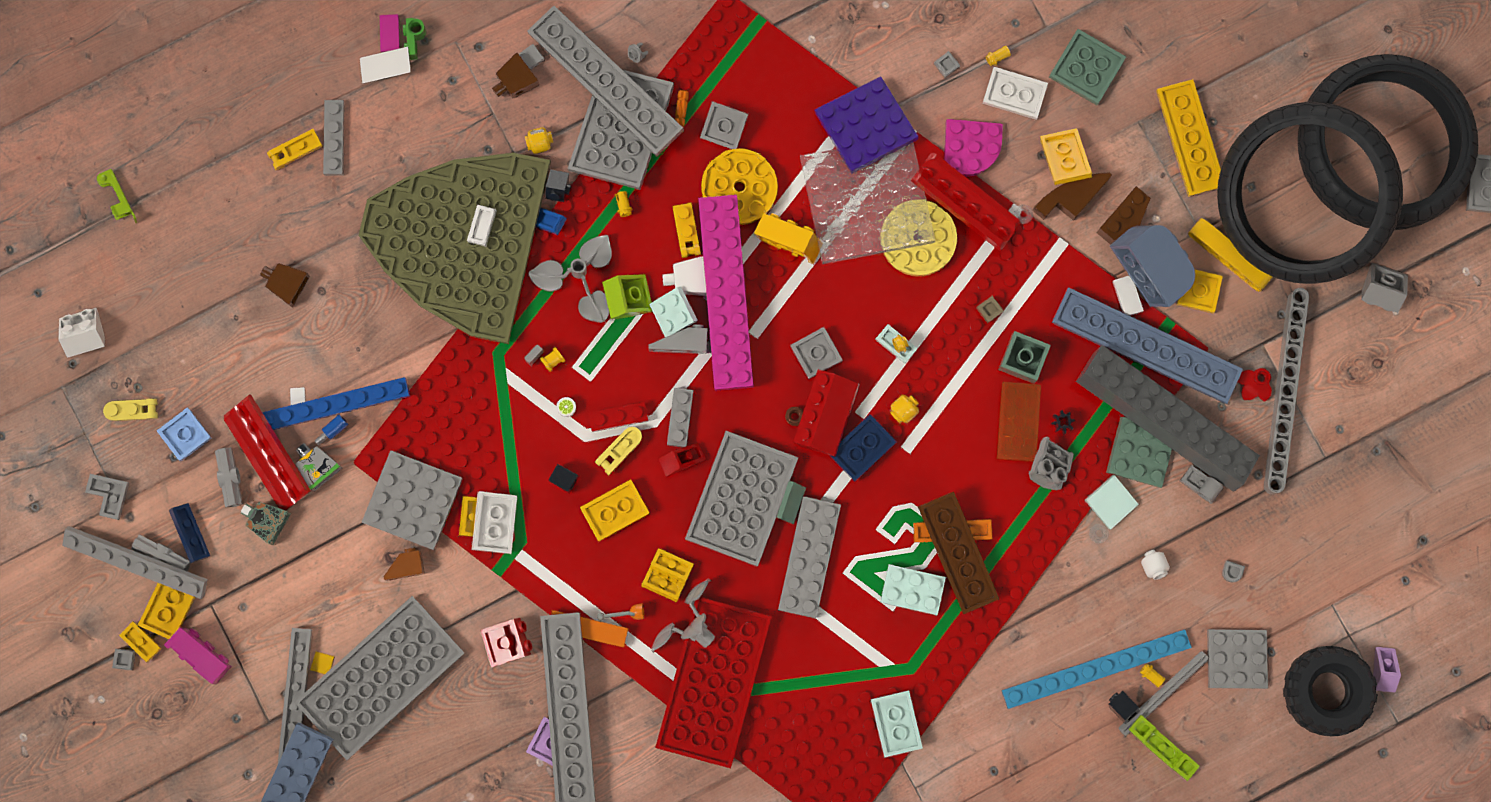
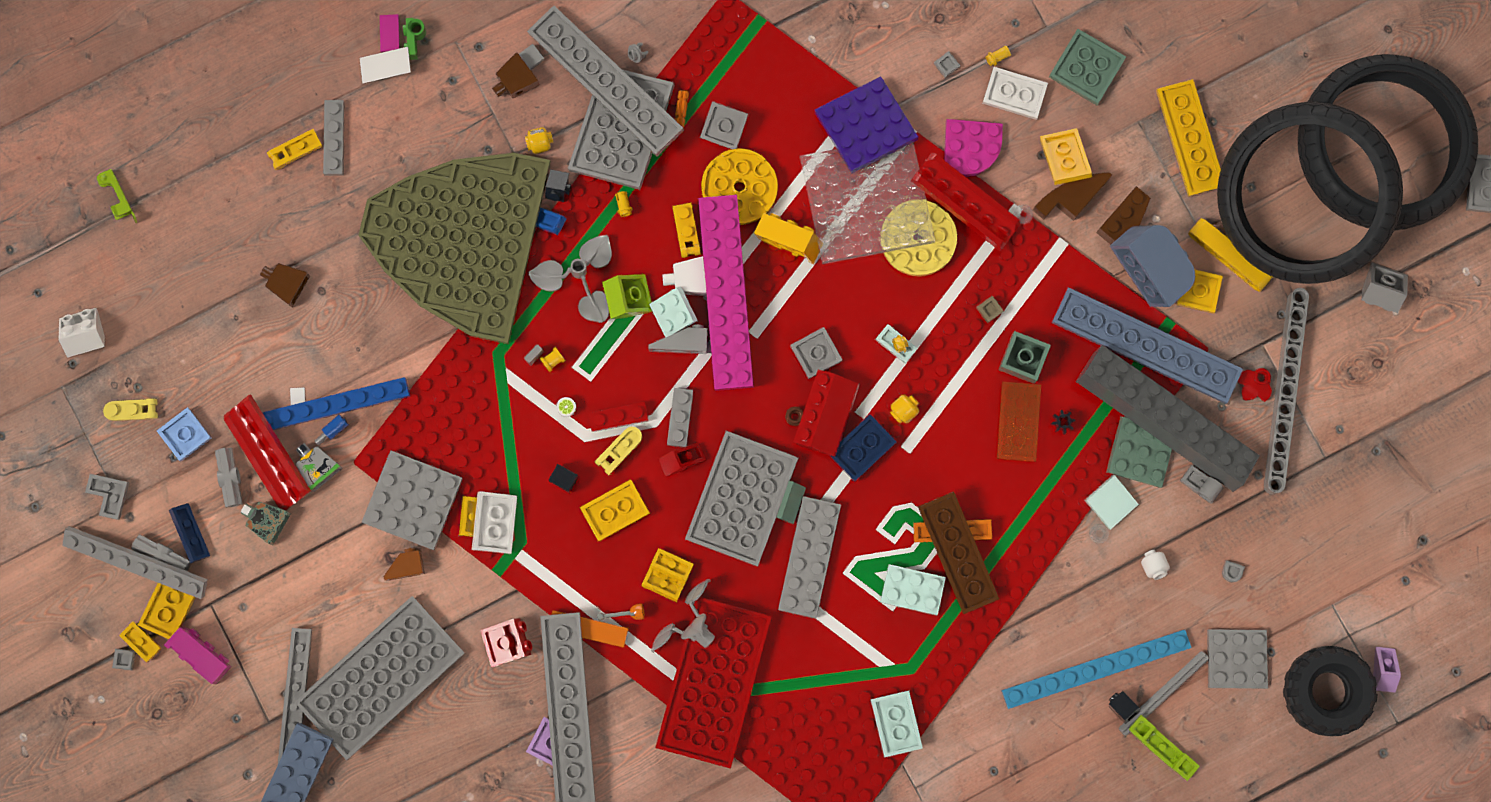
yellow sticker [310,652,334,674] -> none
white tile [467,205,496,247] -> none
light grey slope [1029,437,1074,490] -> none
white tile [1112,276,1144,316] -> none
yellow pin [1140,664,1165,688] -> none

